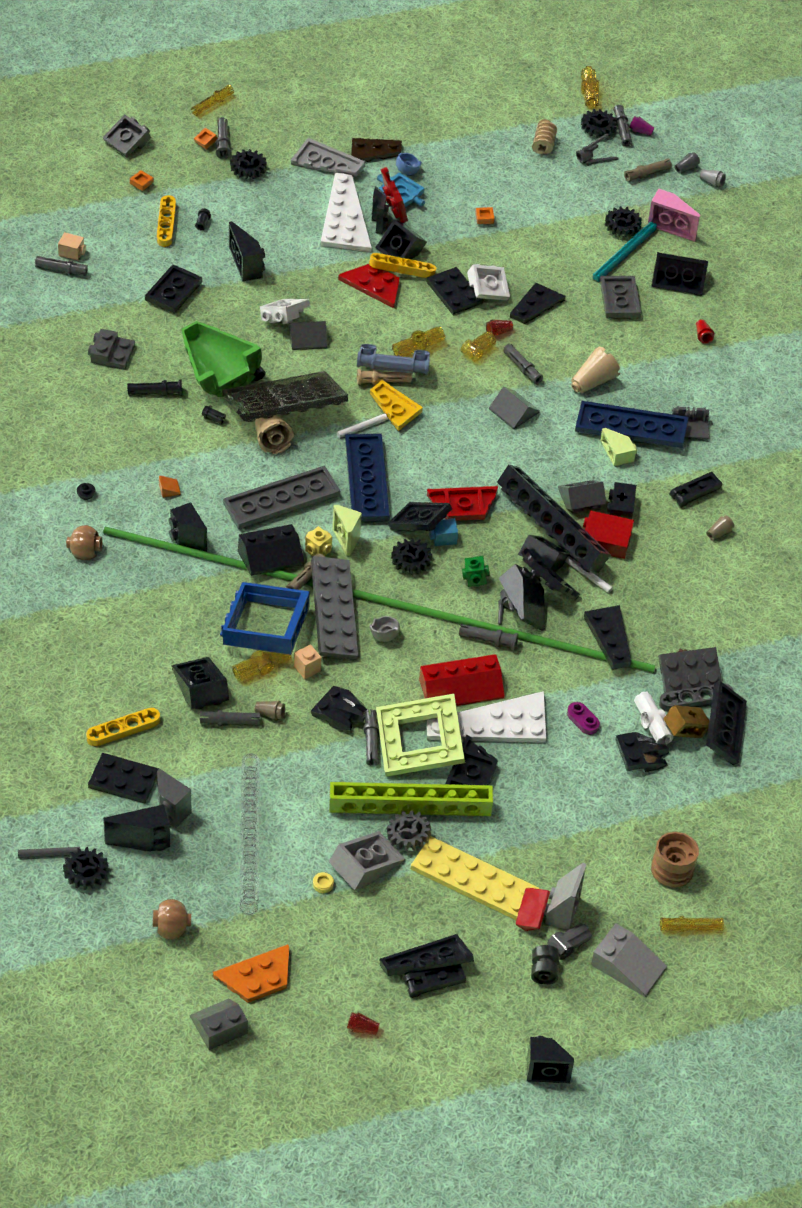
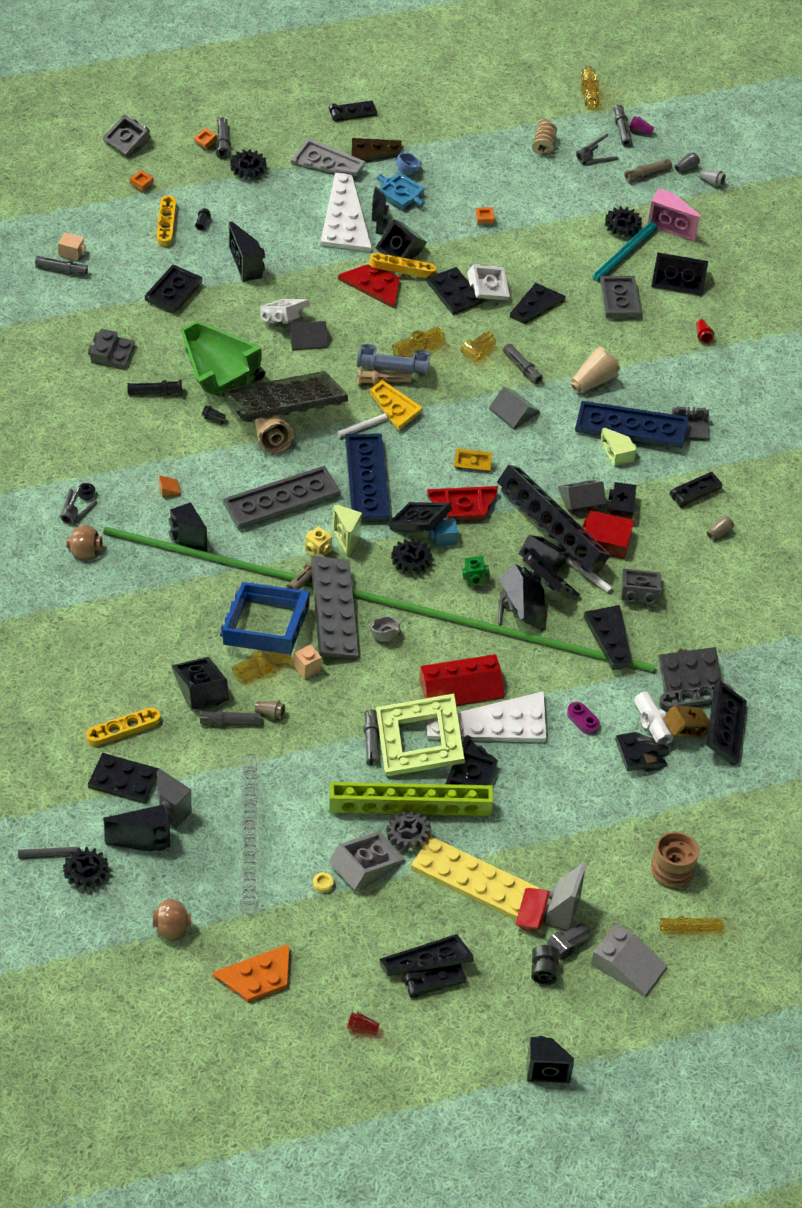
dark grey slope [190,998,248,1050] -> none
clear yellow pin [191,84,234,116] -> none
black slope [238,524,304,576] -> none
black plate [311,686,367,730] -> none
red wing [380,167,408,223] -> none
dark grey pin [459,624,519,650] -> none
clear red cone [486,319,513,337] -> none
black gear [581,109,617,138] -> none
none -> dark grey plant [60,485,97,525]
none -> black plate [328,100,377,121]
none -> yellow plate [454,448,493,471]
none -> dark grey plate [621,568,661,604]

